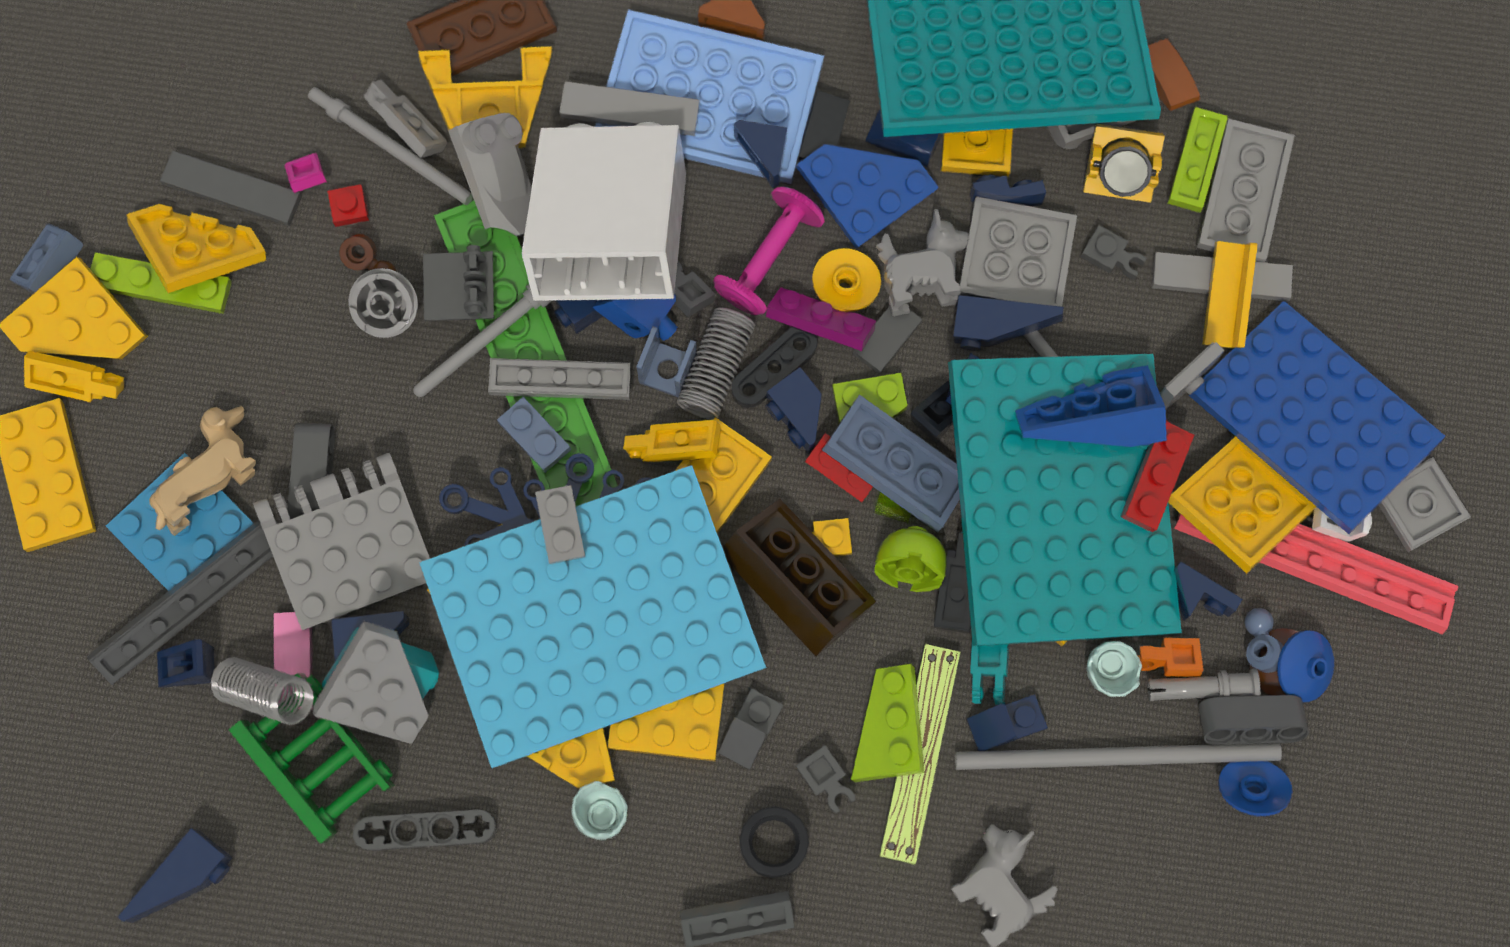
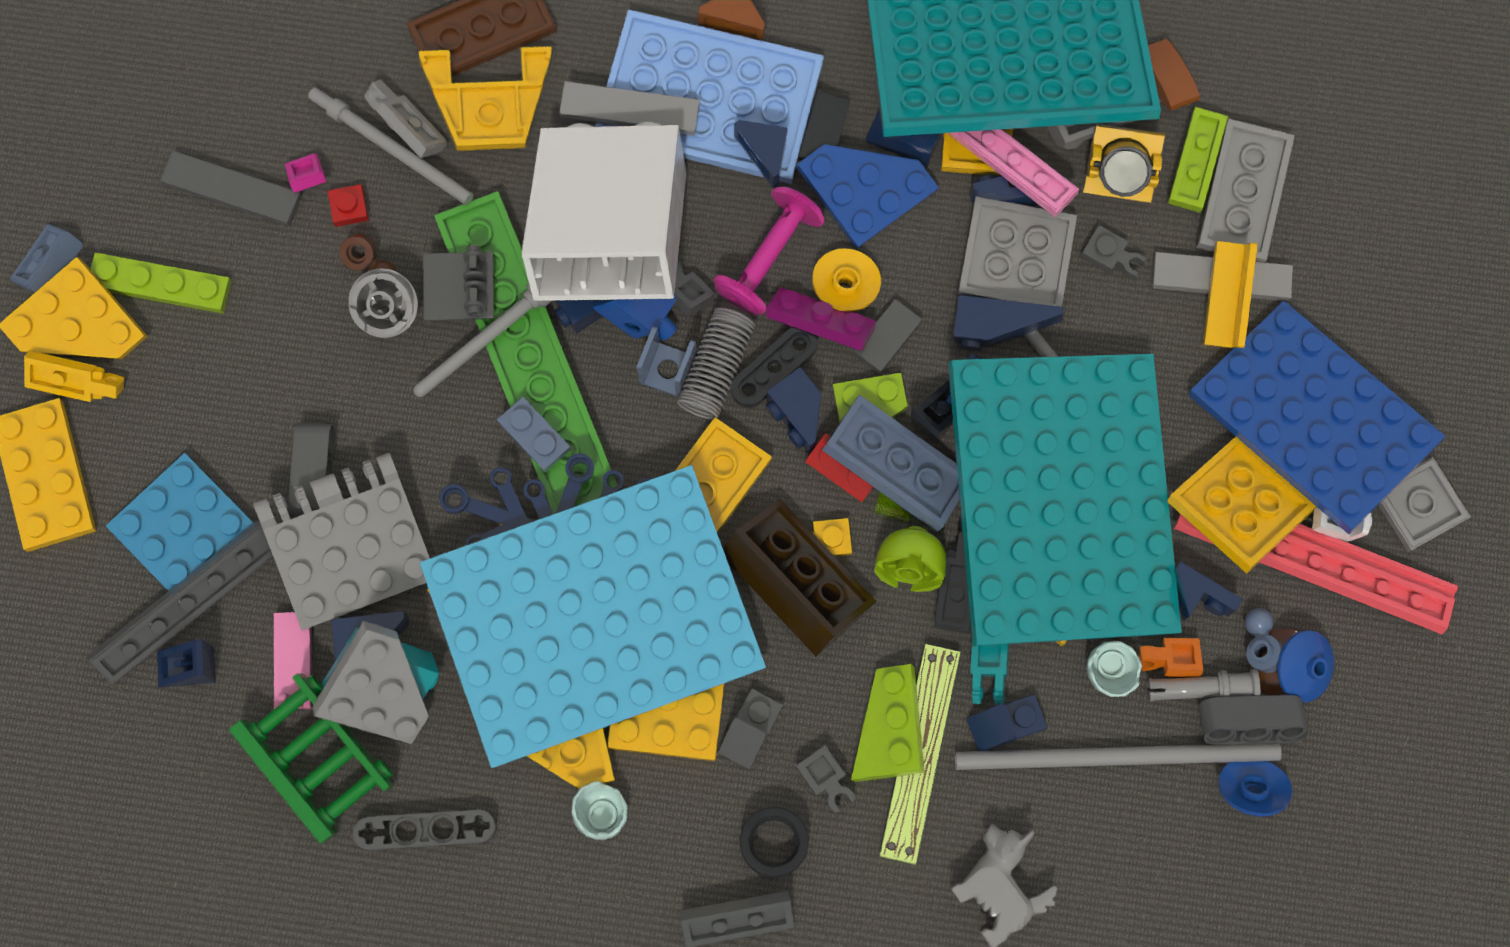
dark blue slope [118,828,233,923] -> none
yellow plate [127,204,266,293] -> none
tan animal [149,406,256,536] -> none
light grey piece [211,657,314,725] -> none
light grey slope [448,113,532,236] -> none
light grey tile [488,358,631,400] -> none
light grey plate [535,485,585,564] -> none
yellow hinge [623,420,721,462] -> none
light grey animal [876,209,969,316] -> none
blue wedge [1015,365,1167,447] -> none
red plate [1120,421,1195,532] -> none
light grey plate [1160,342,1225,410] -> none
none -> bright pink tile [948,129,1079,218]

